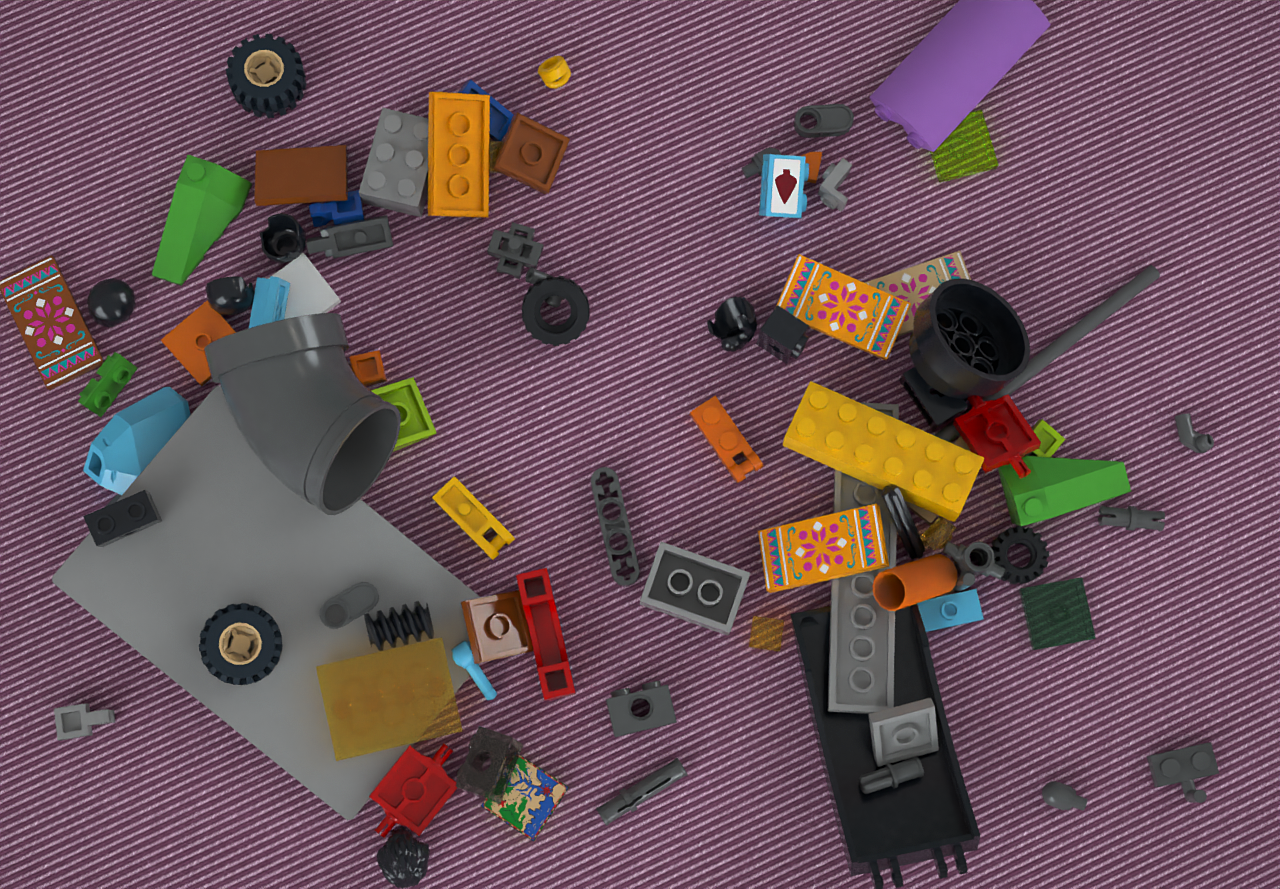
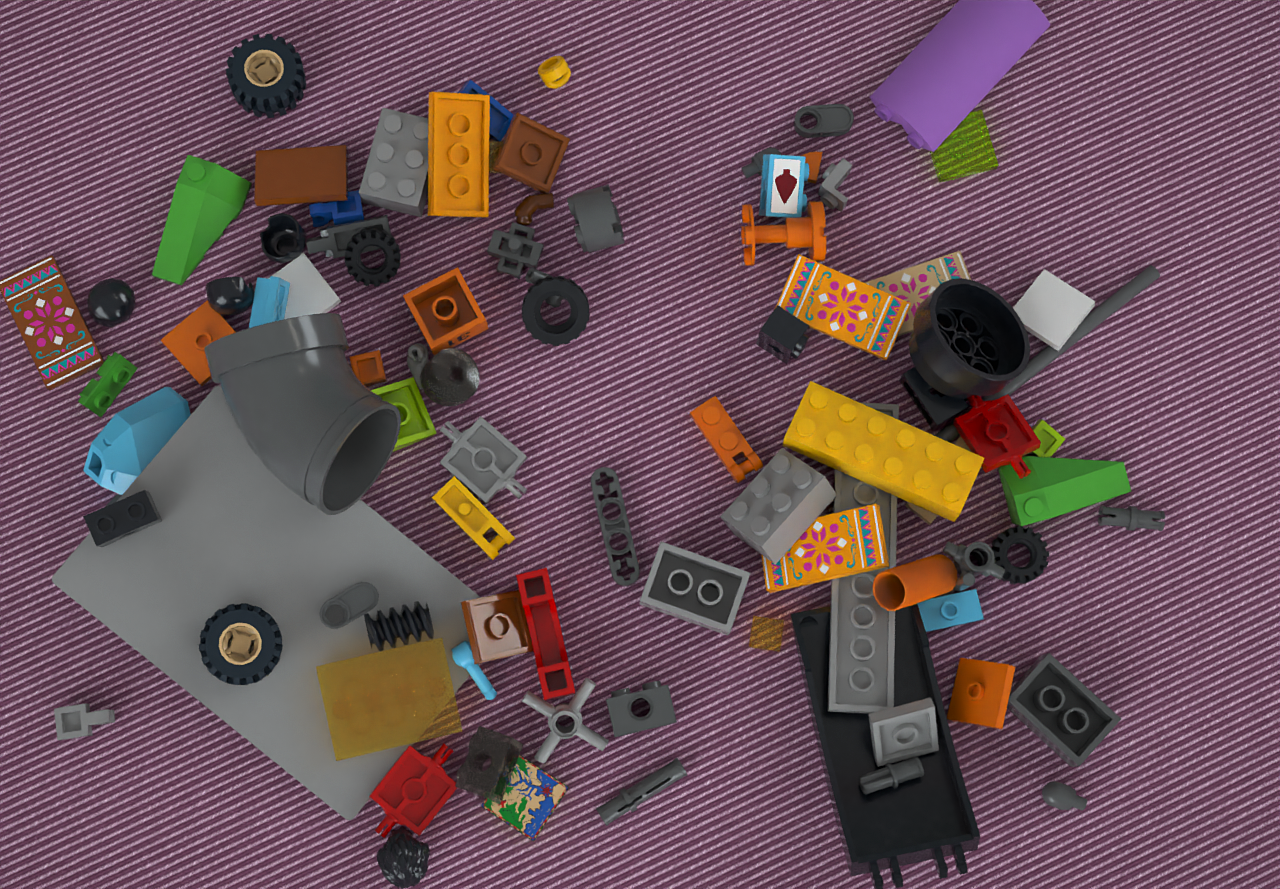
black hair [707,296,757,352] -> none
black axle [882,485,925,559] -> none
clear yellow plate [920,517,956,551] -> none
clear green plate [1019,577,1096,651] -> none
dark grey plate [1147,742,1219,803] -> none
dark grey arm [1175,413,1214,453] -> none
none -> black tyre [345,228,401,287]
none -> orange brick [403,267,489,357]
none -> light grey arm [407,343,433,390]
none -> clear smoke piece [420,348,480,407]
none -> light grey plate [439,416,528,504]
none -> reddish brown arm [514,193,554,226]
none -> light grey bar [522,678,609,764]
none -> dark grey brick [567,184,625,253]
none -> light grey brick [720,448,837,565]
none -> orange piece [741,201,826,266]
none -> orange plate [947,658,1016,729]
none -> dark grey brick [1007,653,1121,767]
none -> white tile [1013,269,1095,351]

